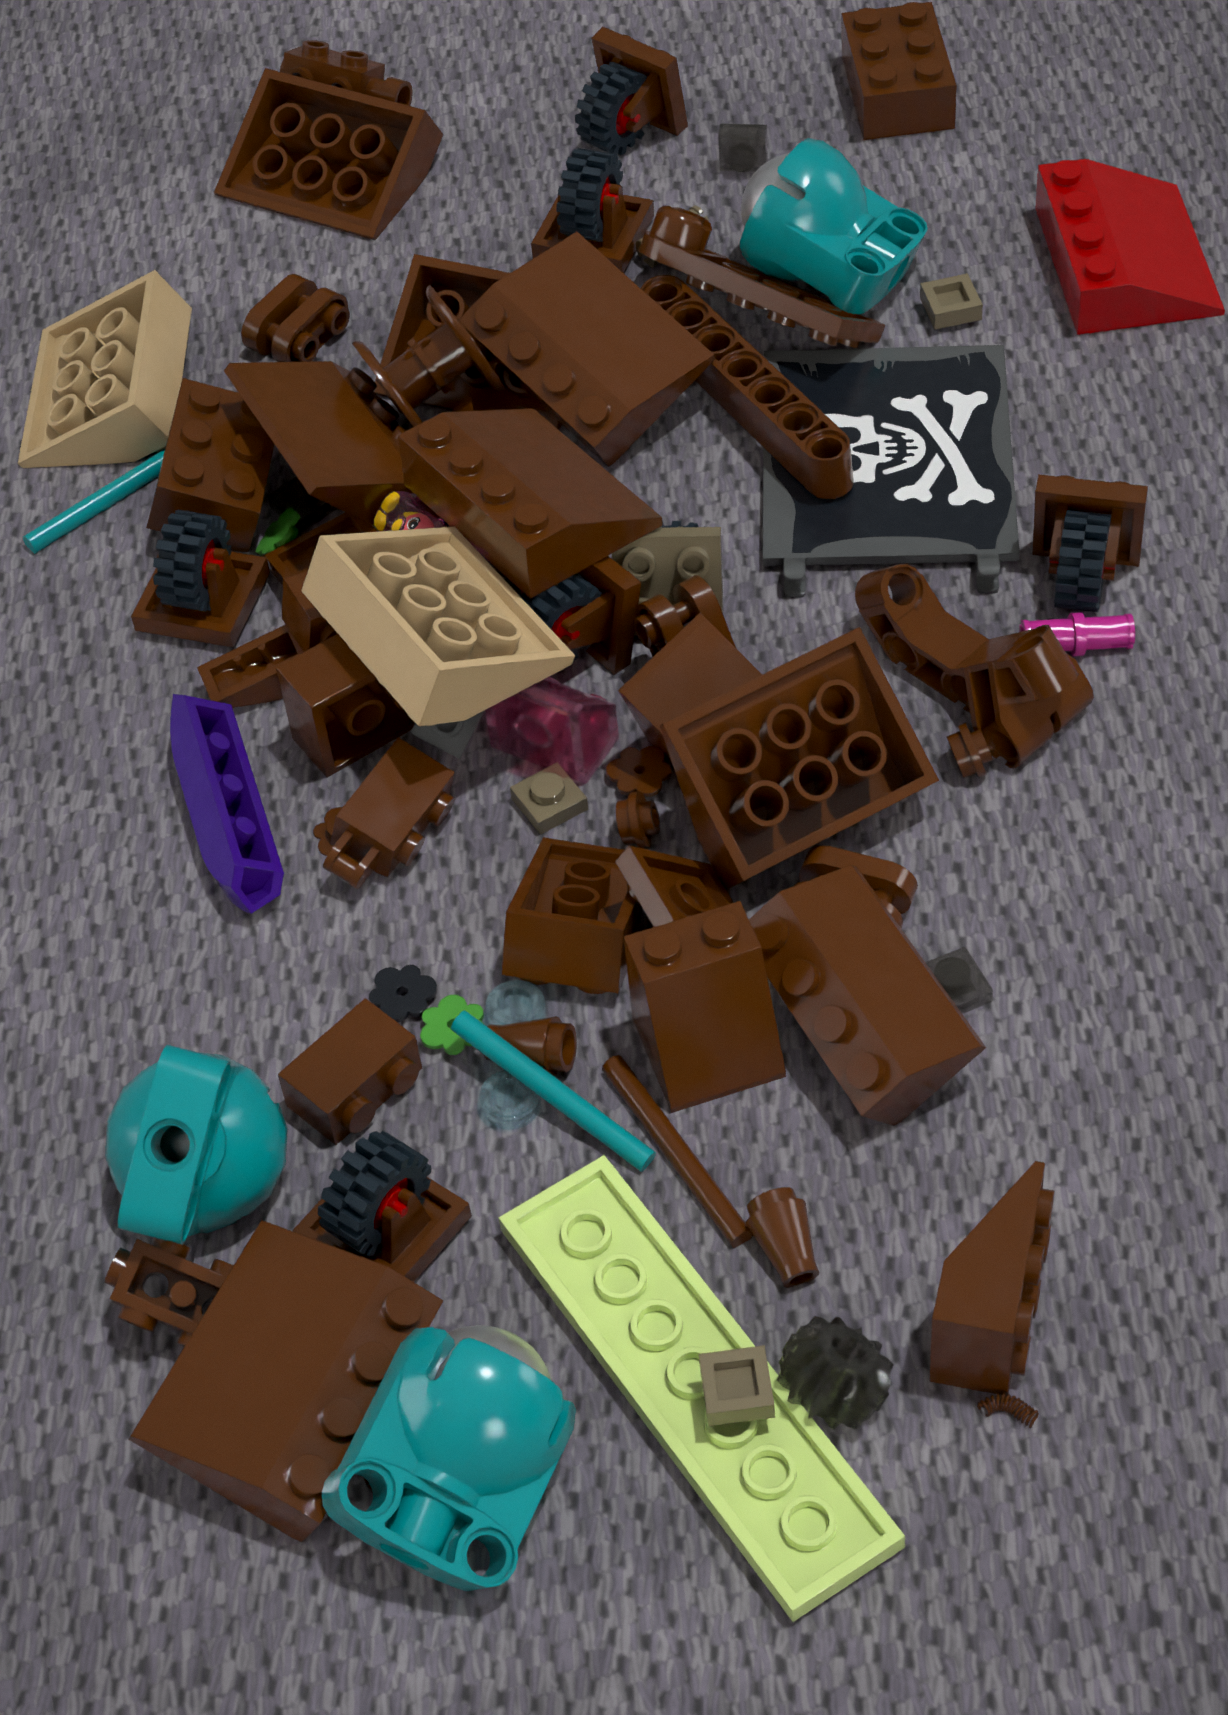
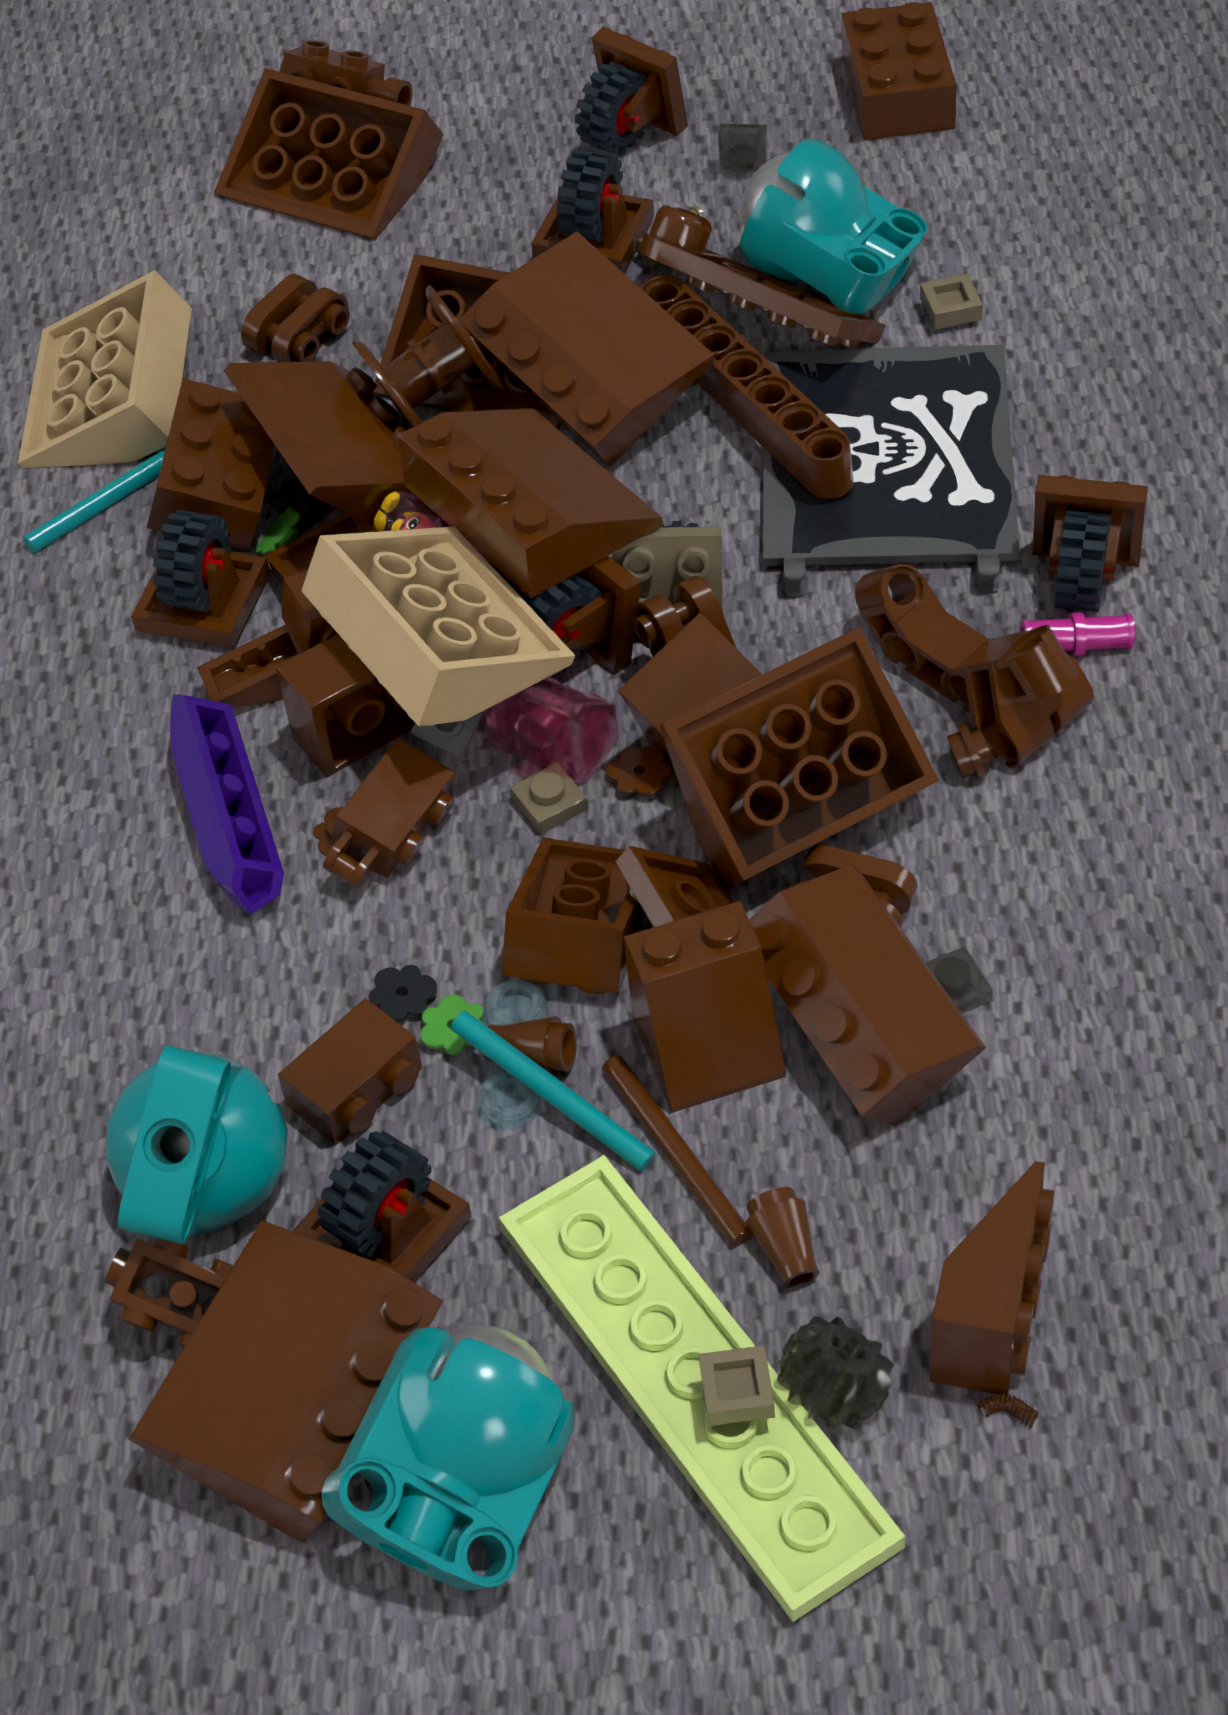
reddish brown plate [616,791,660,848] -> none
red slope [1035,159,1225,335] -> none

